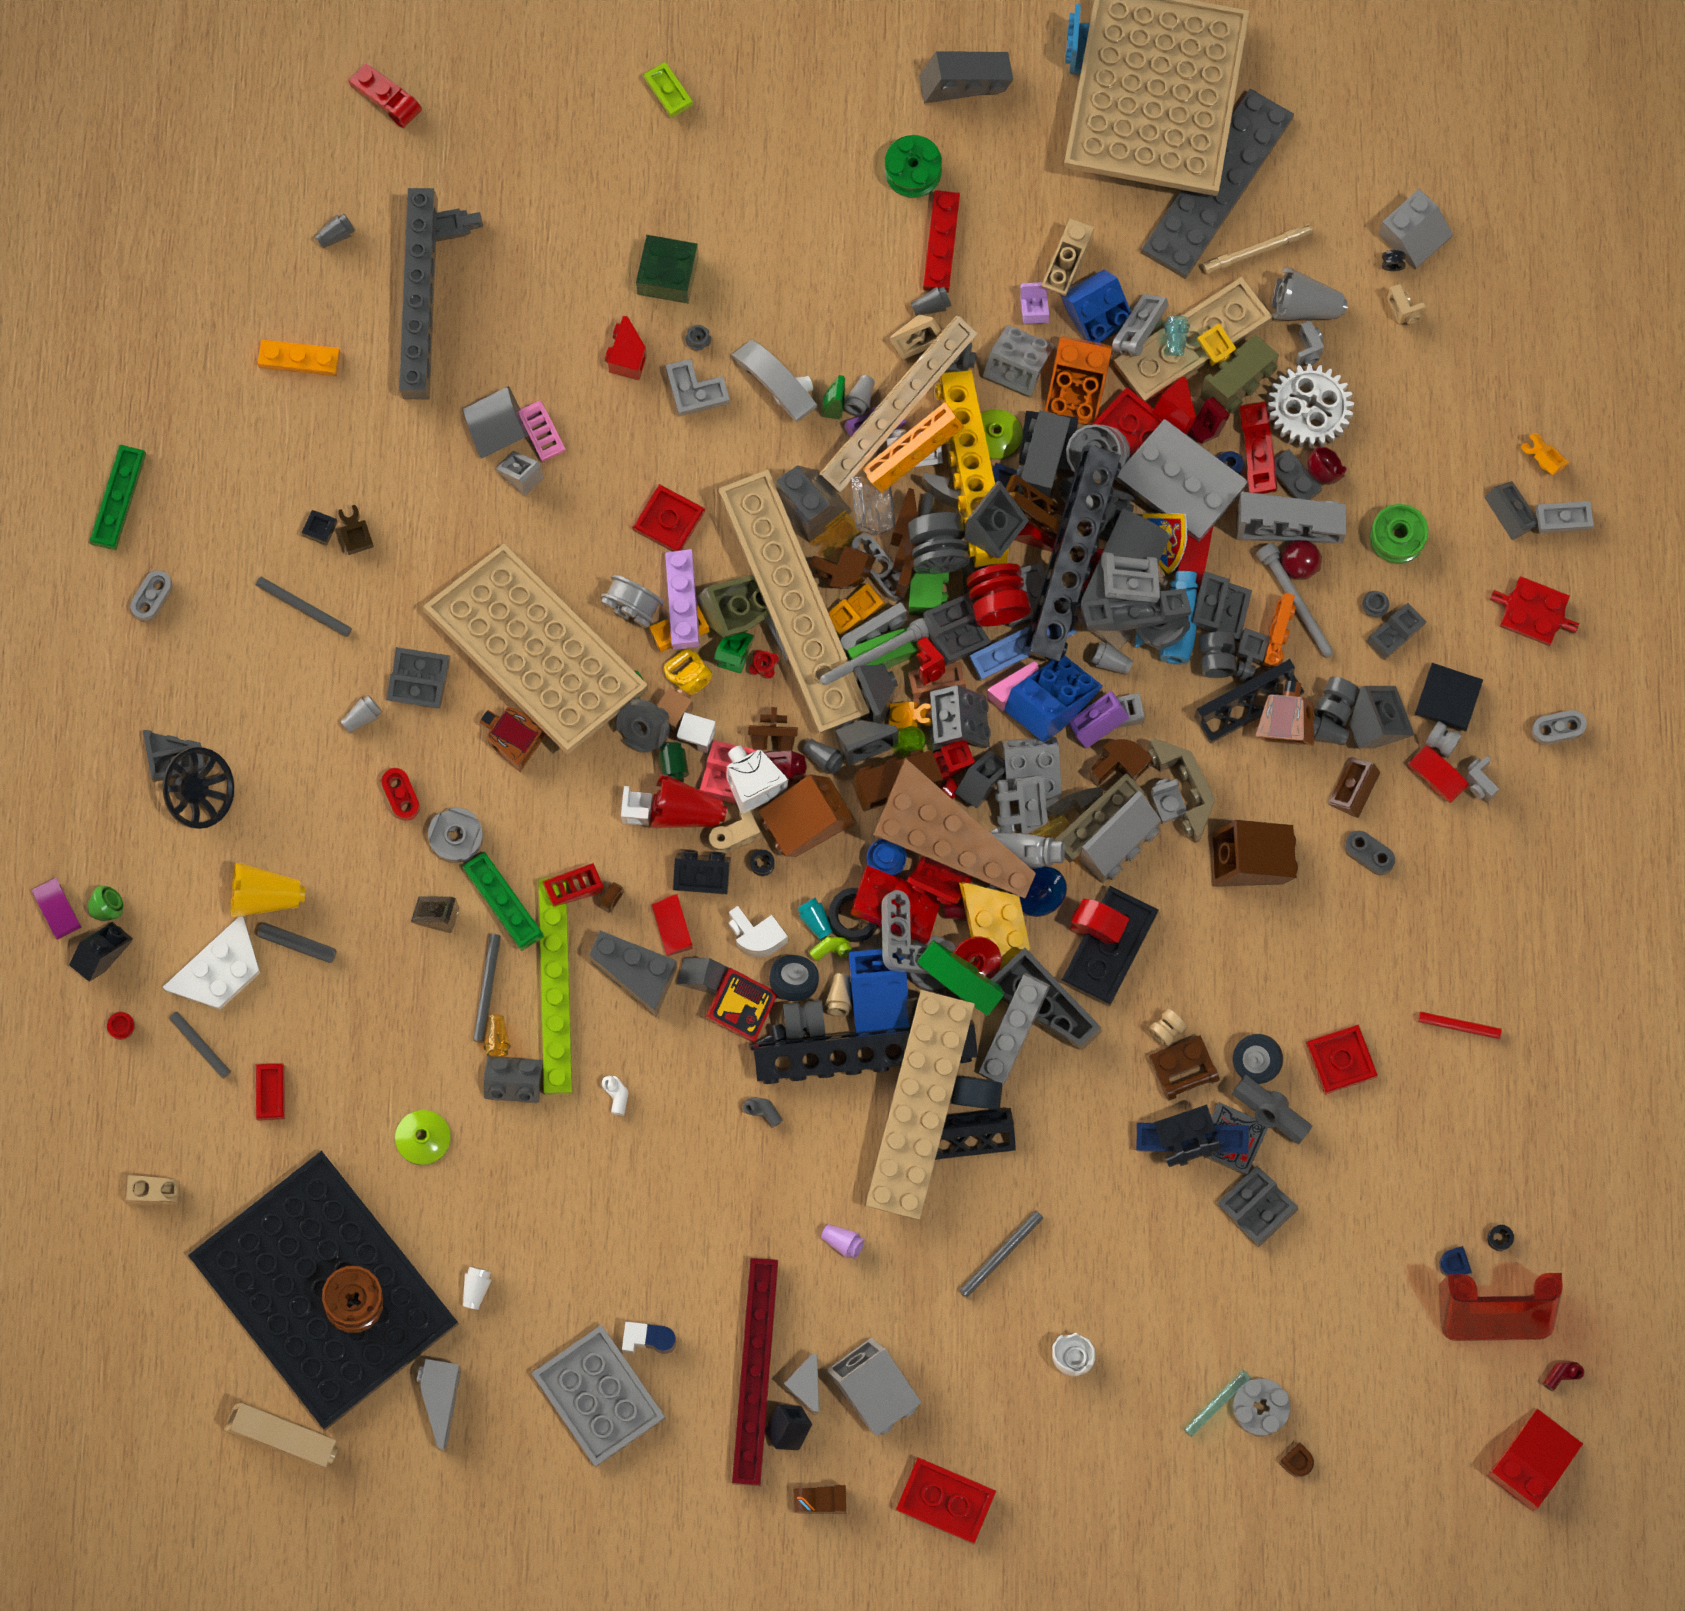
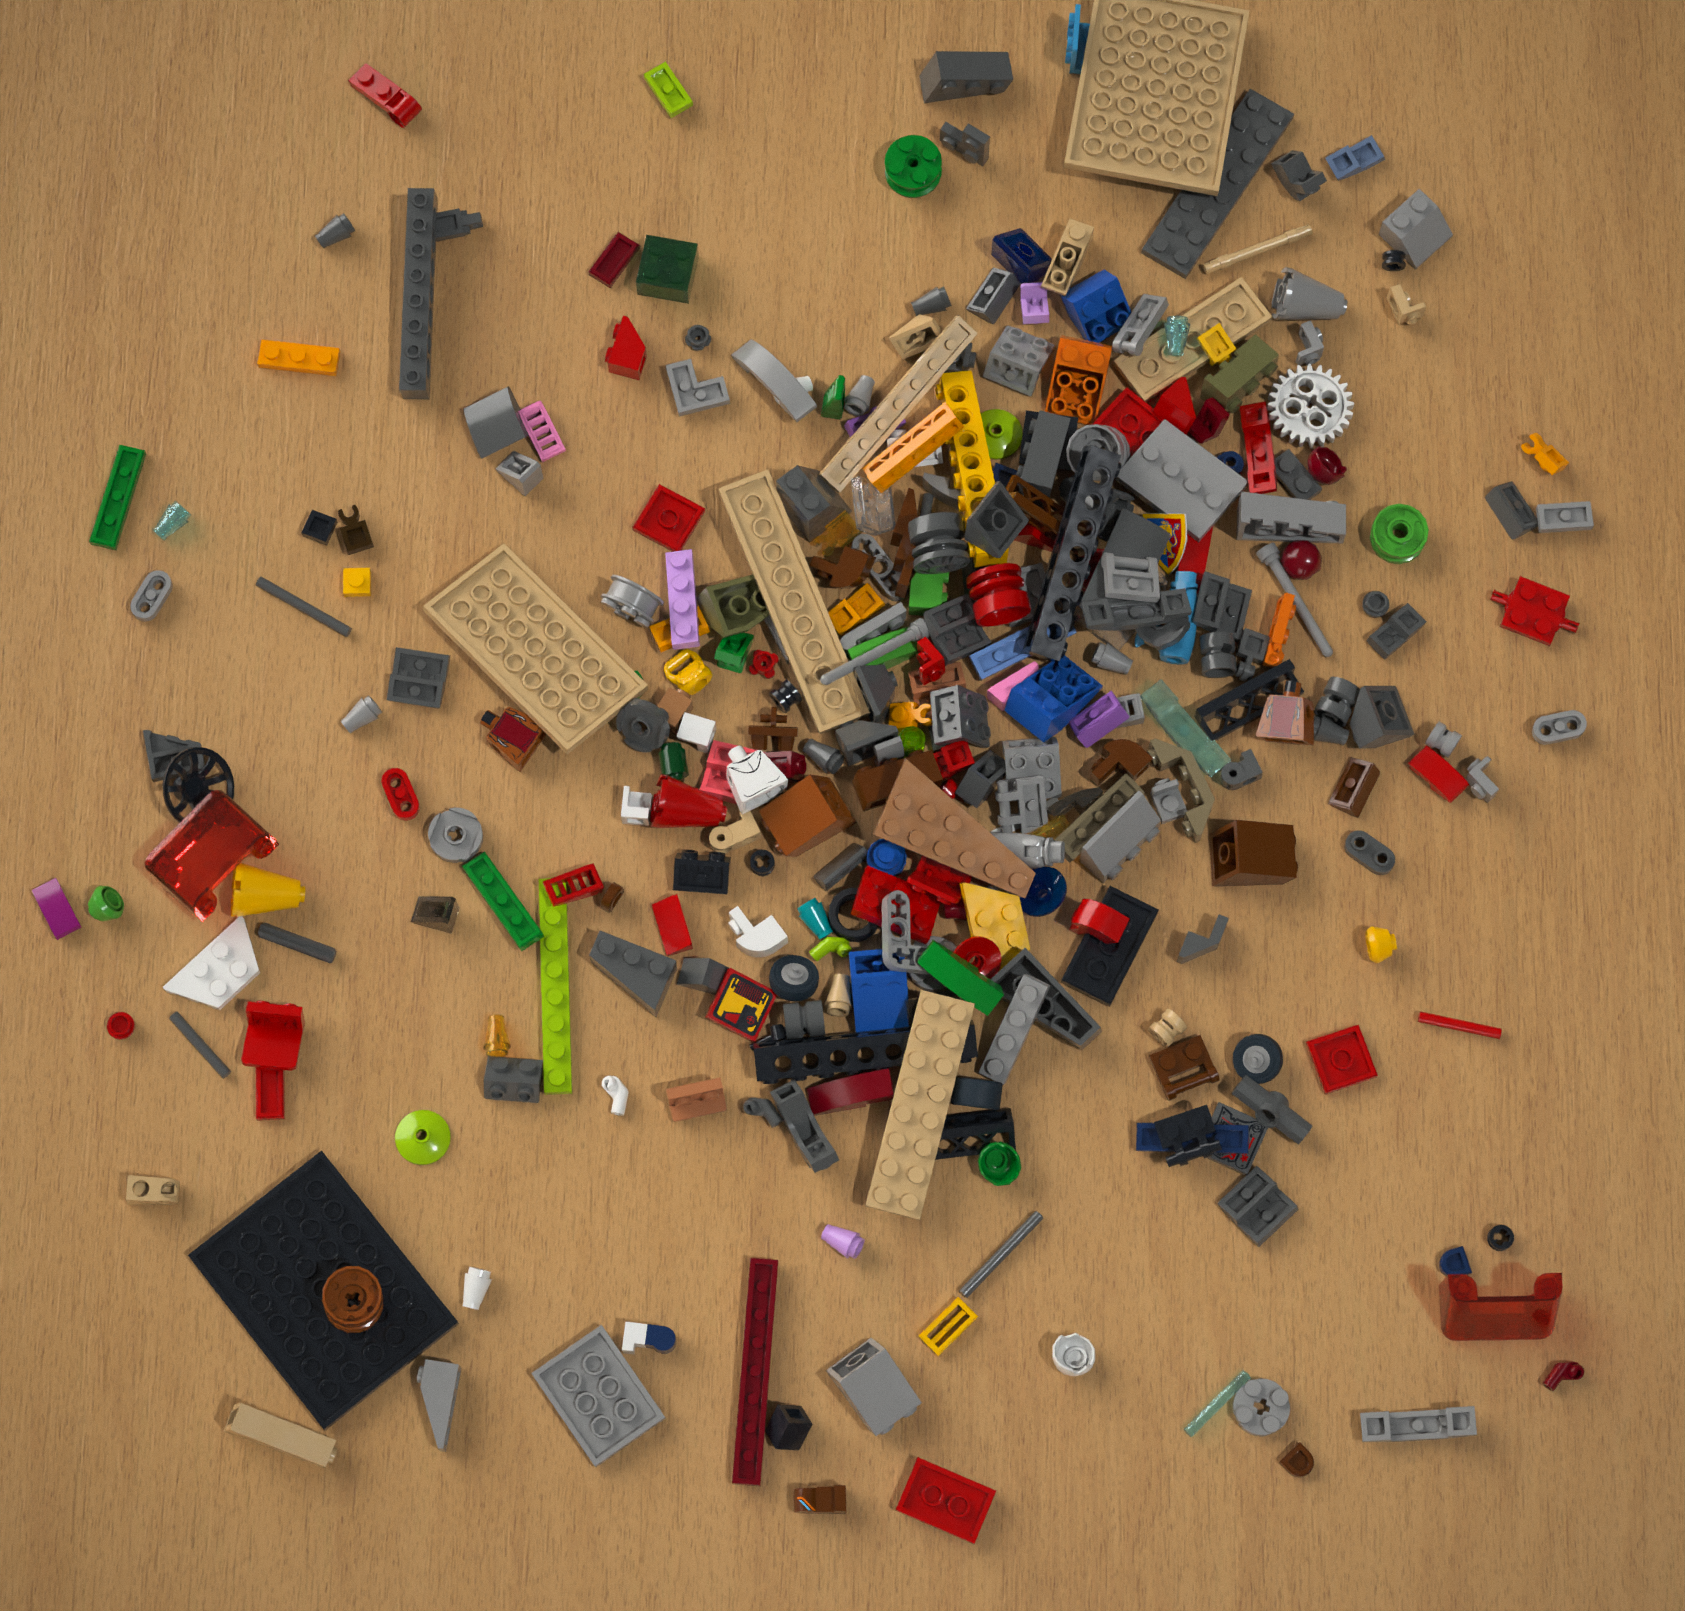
black slope [69,922,133,982] -> none
dark grey bar [473,934,501,1043] -> none
light grey slope [784,1354,819,1415] -> none
red plate [923,190,960,293] -> none
black slope [1415,663,1483,732] -> none
red slope [1487,1408,1583,1511] -> none
none -> clear red windscreen [145,790,279,922]
none -> clear light blue cone [153,501,191,541]
none -> red bracket [241,1001,305,1071]
none -> yellow plate [343,568,371,597]
none -> dark red tile [588,232,640,288]
none -> nougat bracket [666,1077,727,1122]
none -> black wheel [769,679,802,714]
none -> dark grey arch [770,1079,839,1173]
none -> dark red slope [807,1068,894,1116]
none -> dark grey slope [813,843,867,891]
none -> light grey slope [872,736,904,767]
none -> yellow tile [918,1297,978,1357]
none -> dark grey plate [940,122,990,167]
none -> dark grey slope [966,267,1020,324]
none -> green hair [977,1141,1022,1186]
none -> clear blue slope [991,228,1052,284]
none -> clear light blue slope [1140,679,1231,778]
none -> dark grey slope [1177,914,1229,964]
none -> dark grey leg [1220,749,1263,790]
none -> dark grey brick [1271,150,1327,201]
none -> sand blue slope [1325,135,1385,181]
none -> light grey slope [1360,1406,1477,1442]
none -> yellow cone [1365,926,1397,964]

